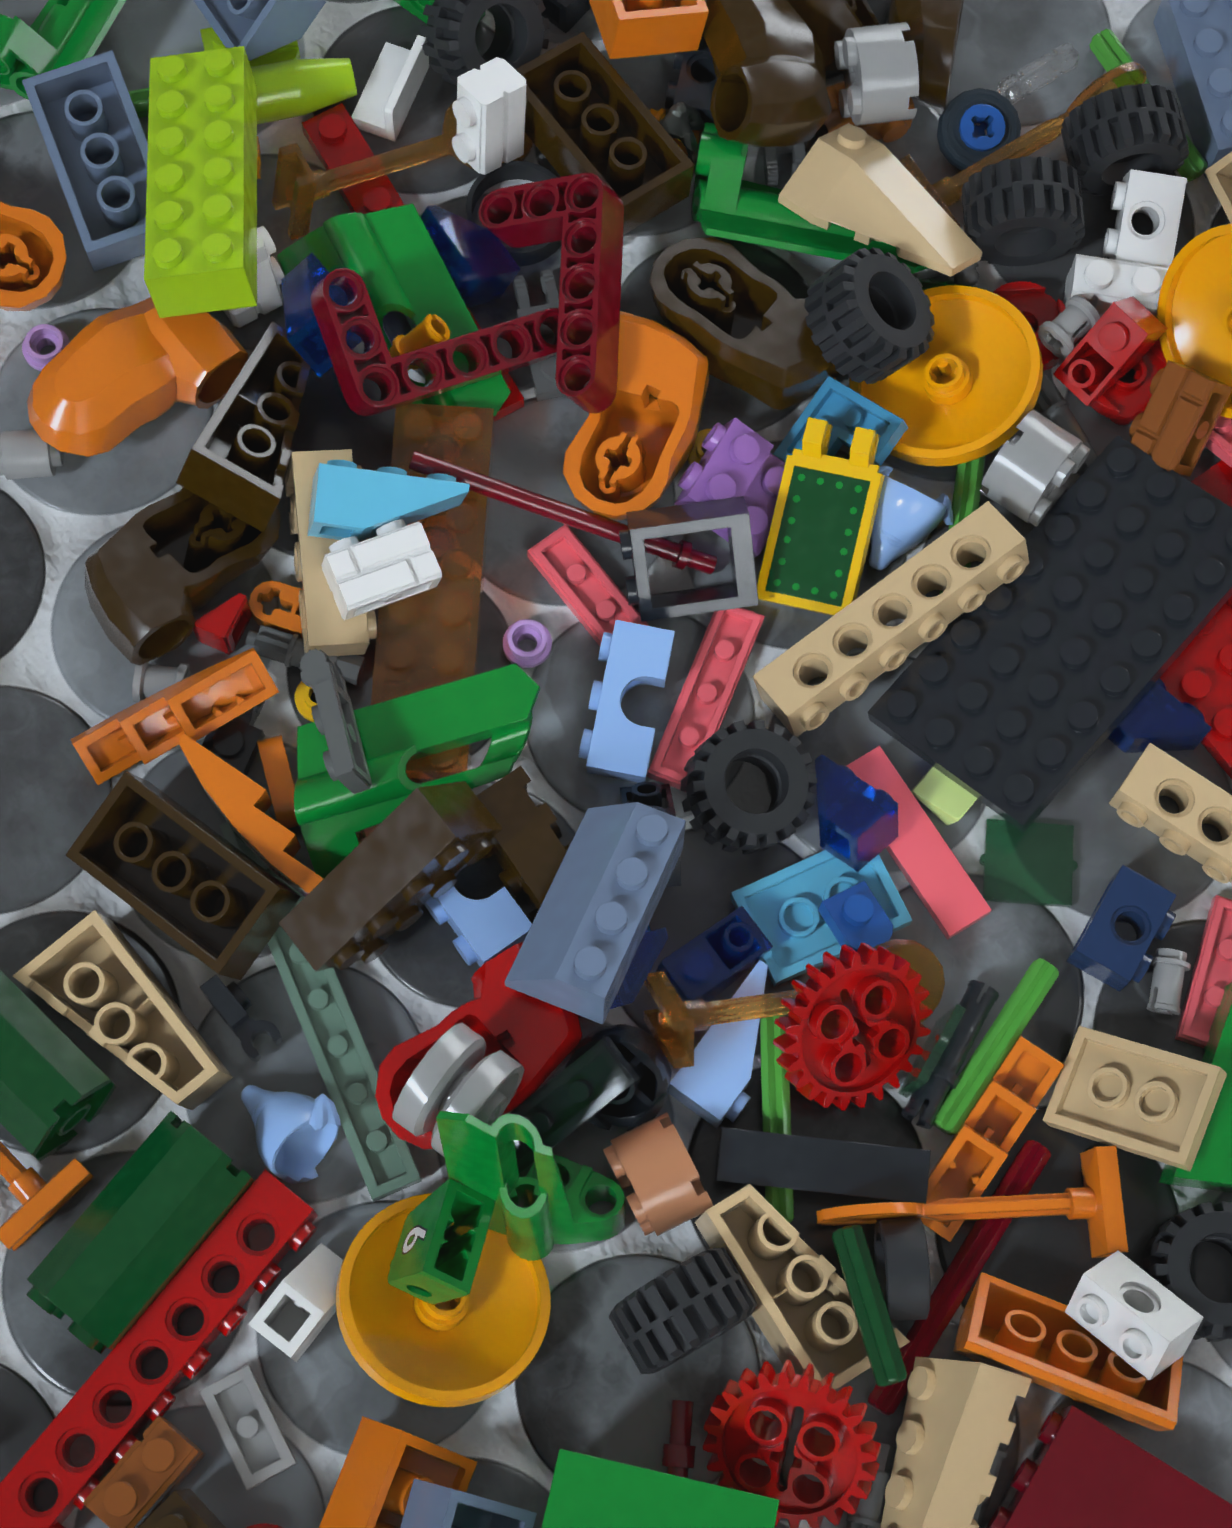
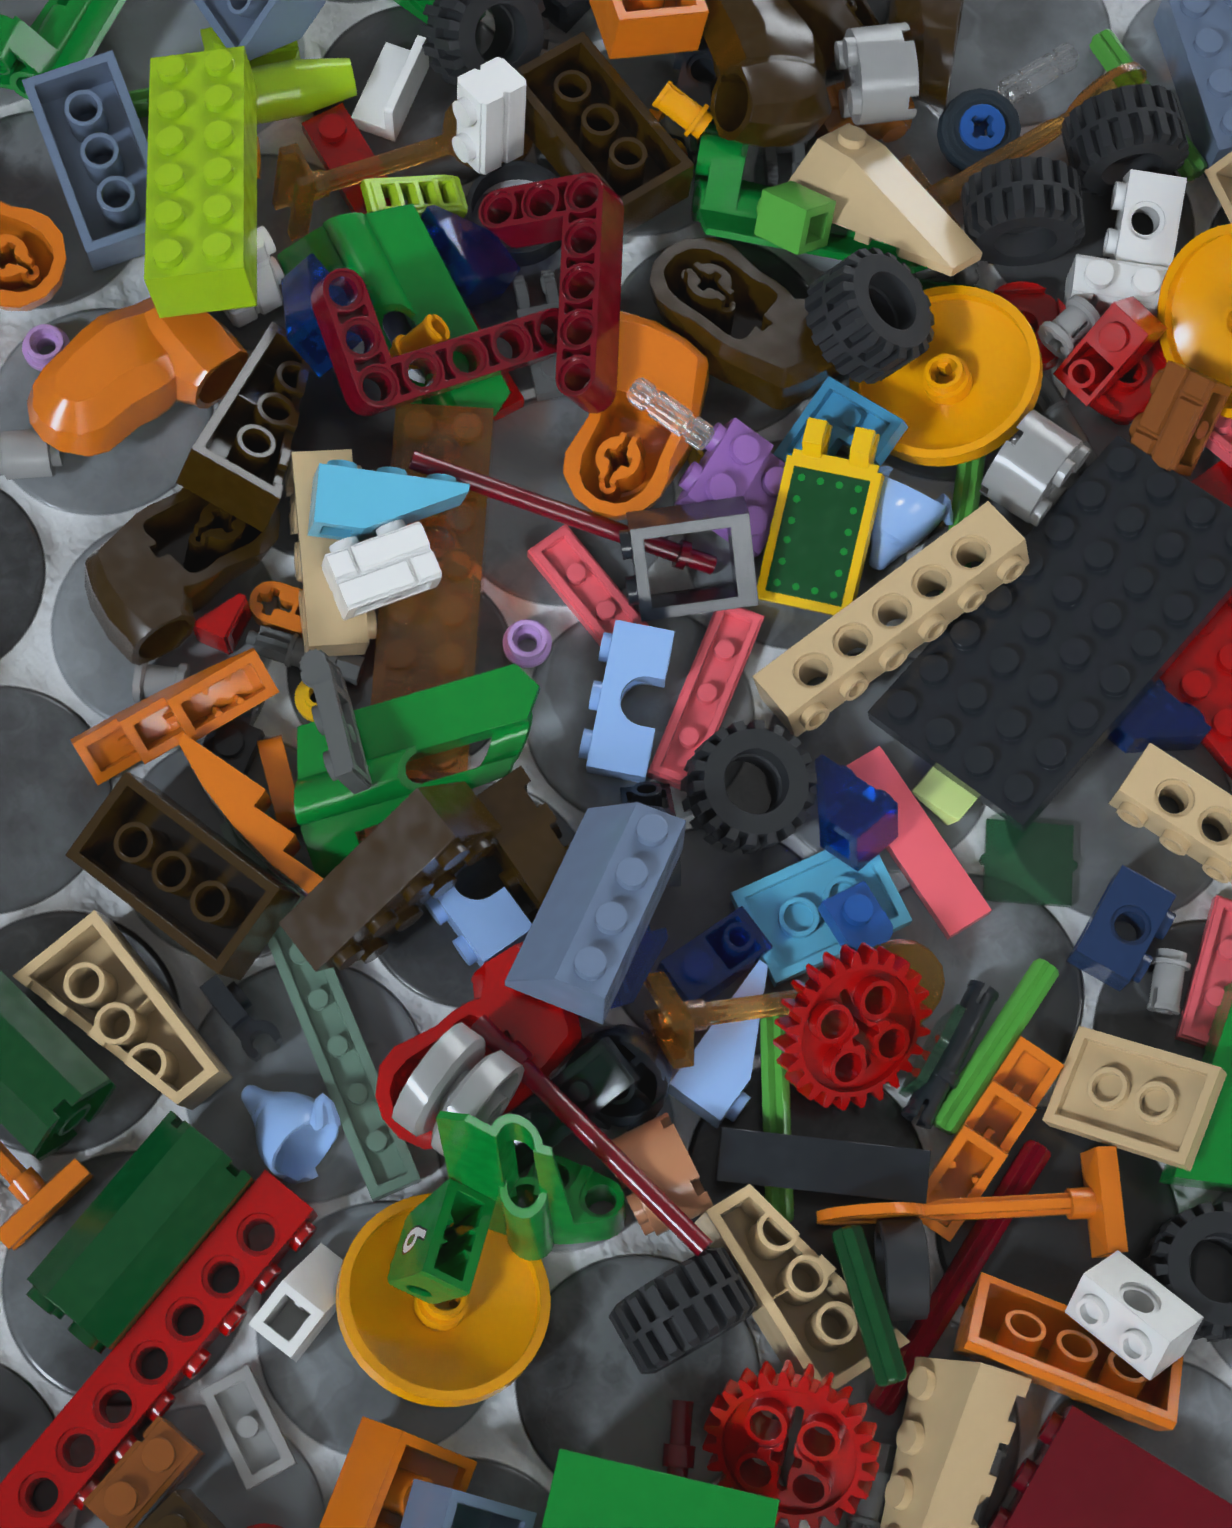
none -> lime slope [360,175,468,233]
none -> dark red bar [470,1015,713,1256]
none -> clear axle [626,377,715,450]
none -> light orange pin [652,80,713,139]
none -> bright green brick [754,181,836,255]

